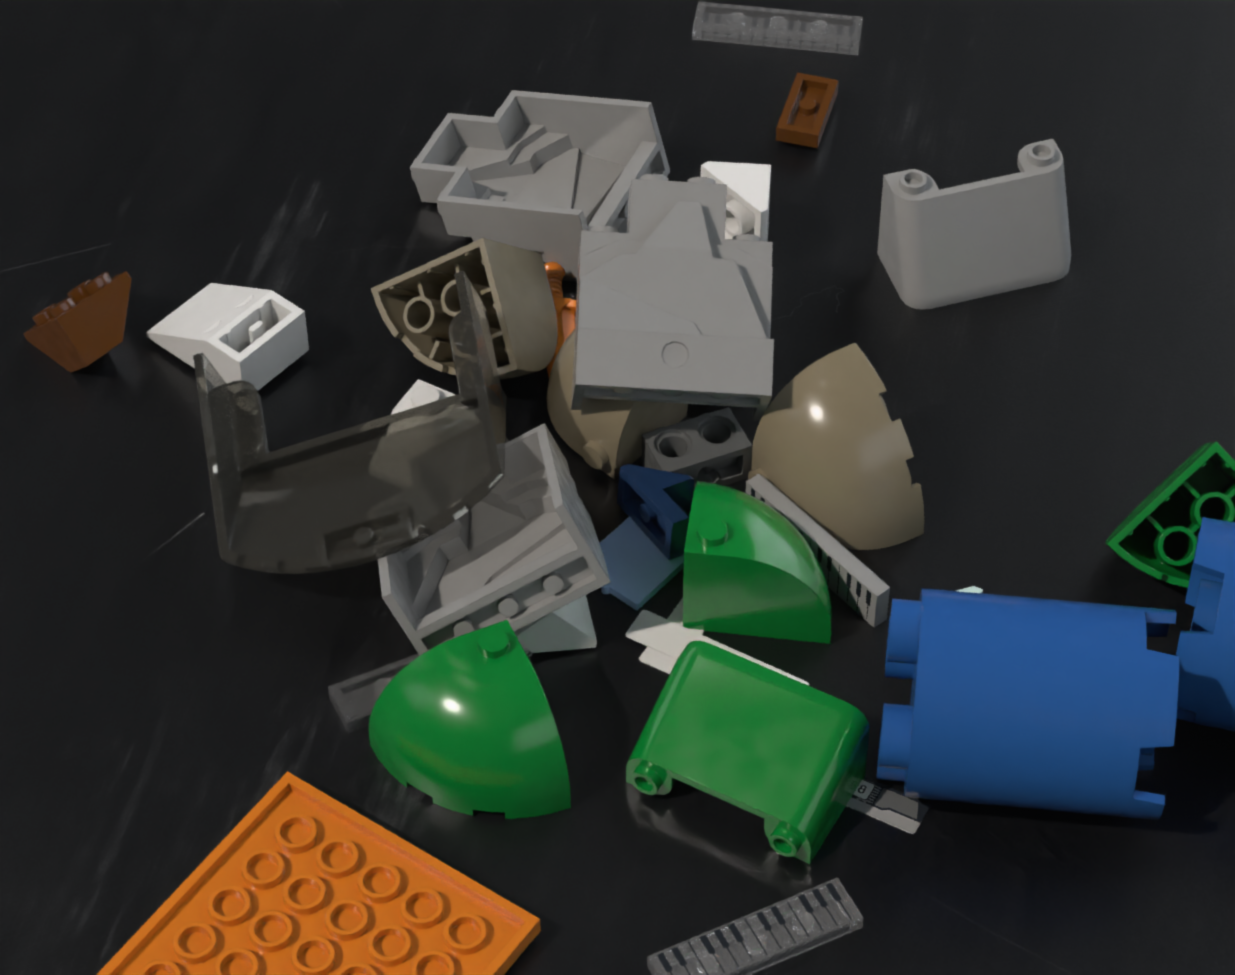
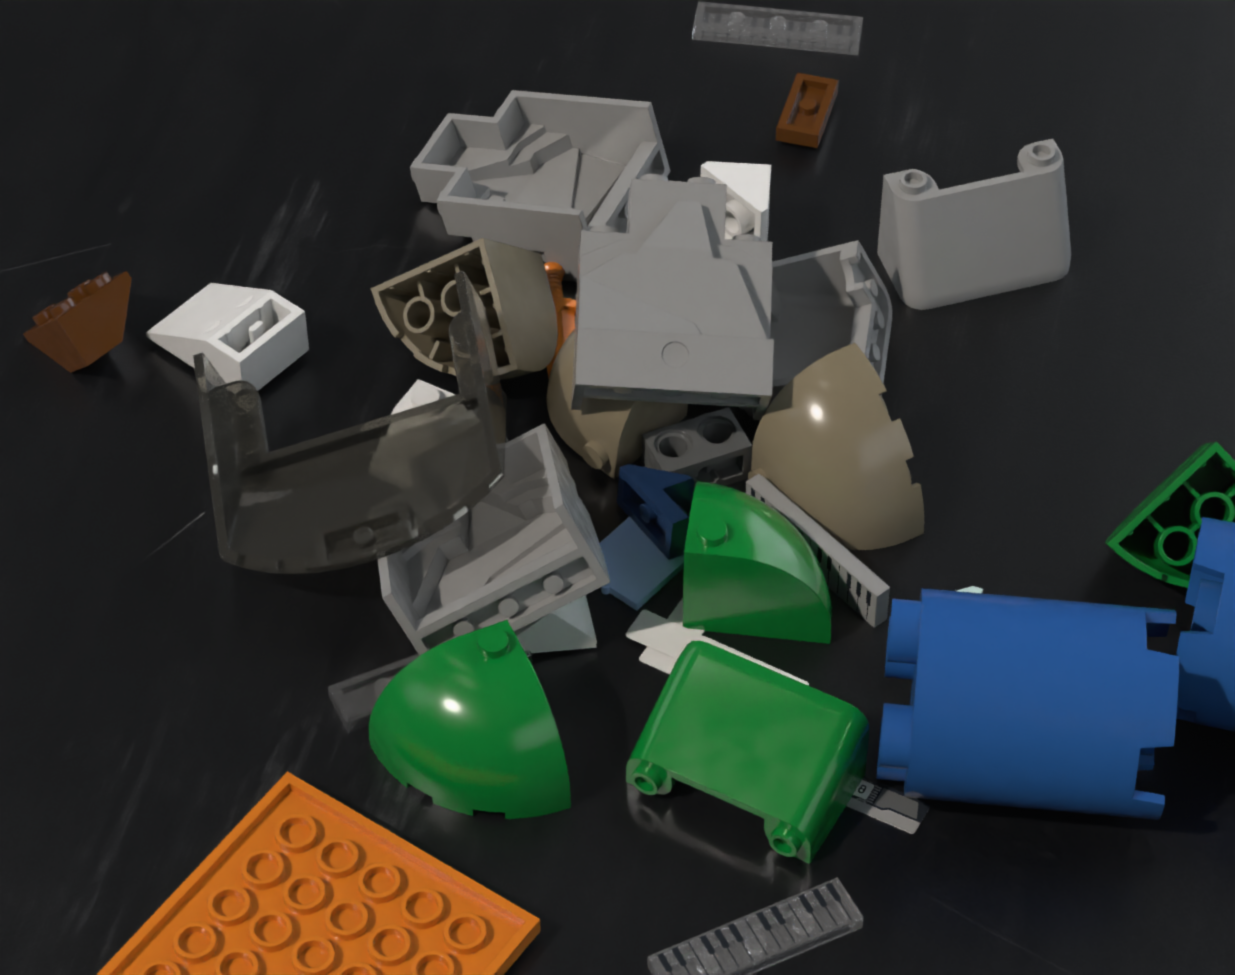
none -> light grey windscreen [739,240,892,417]

